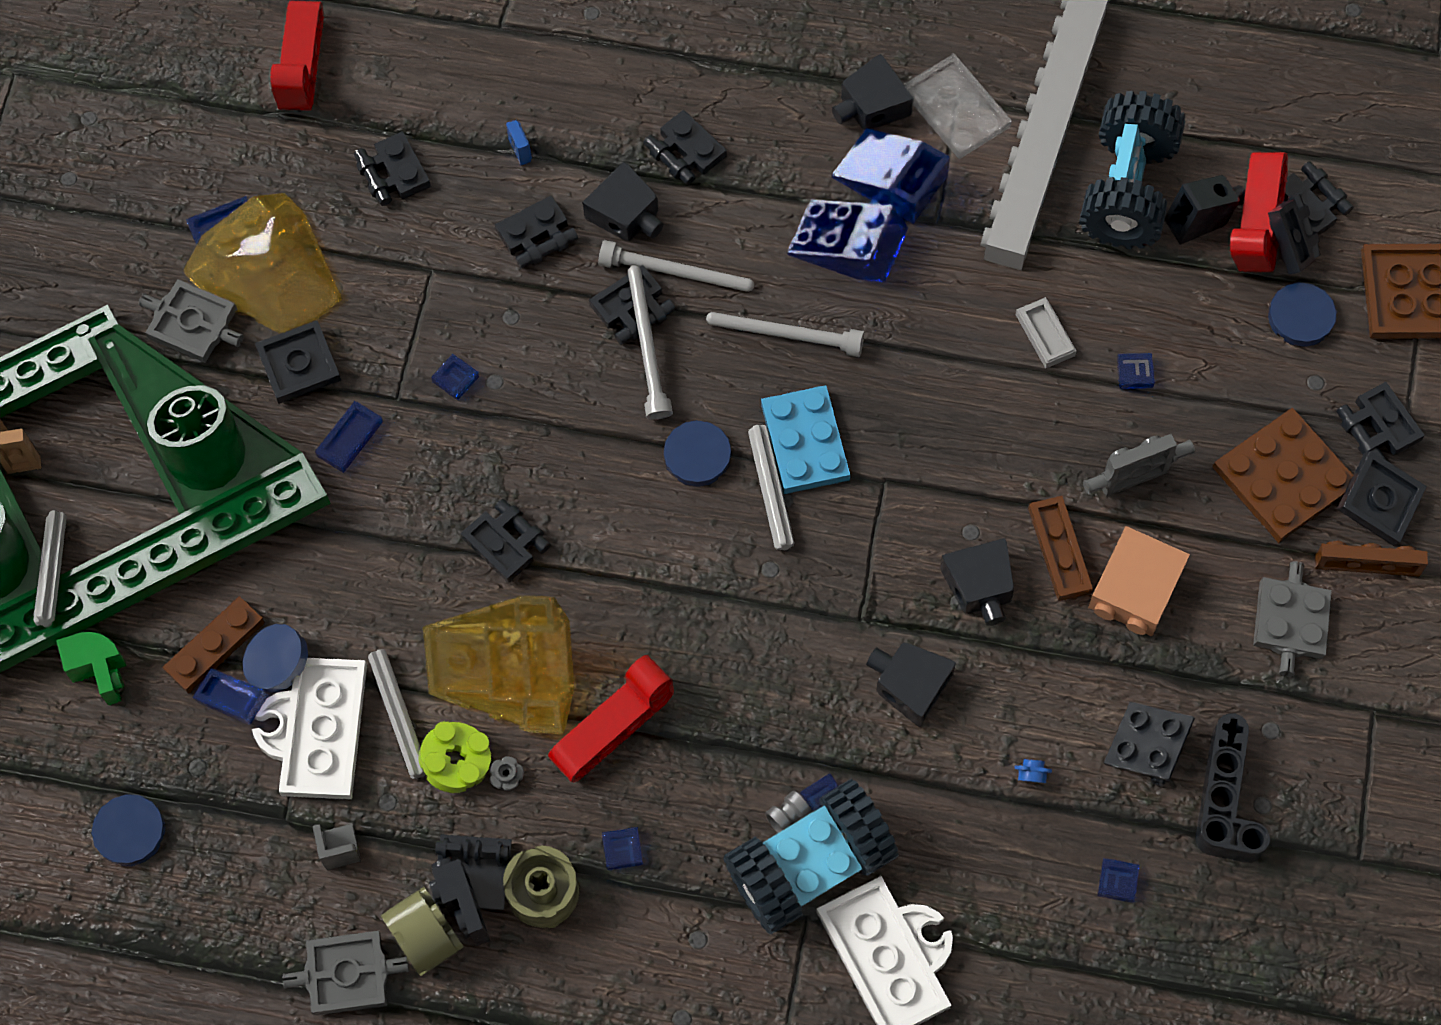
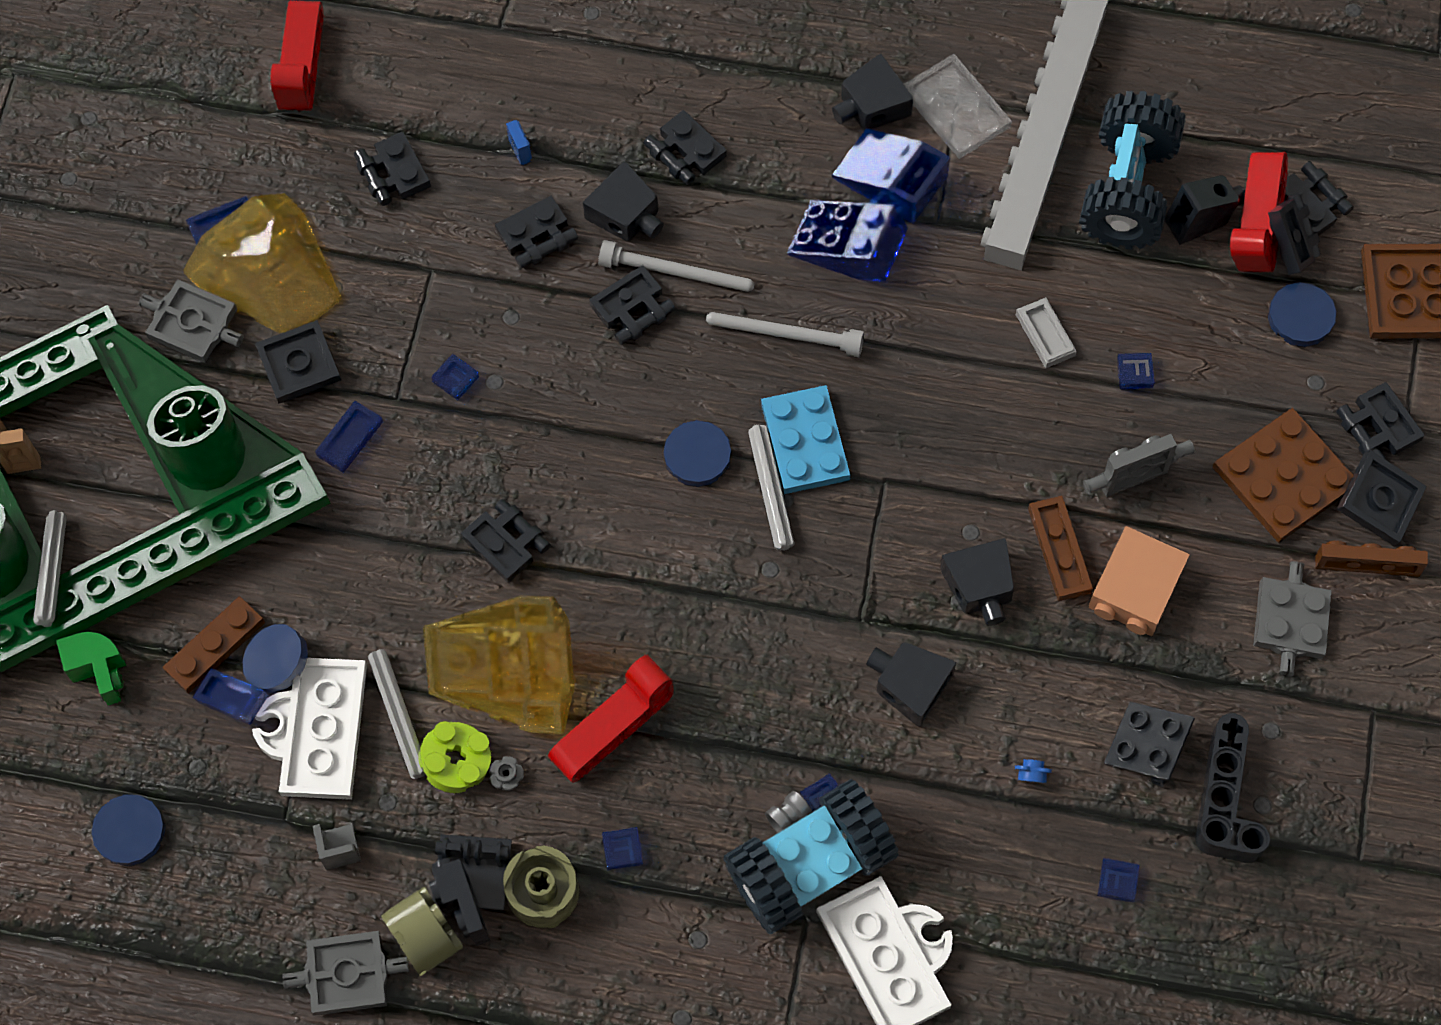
light grey piece [628,265,673,420] -> none

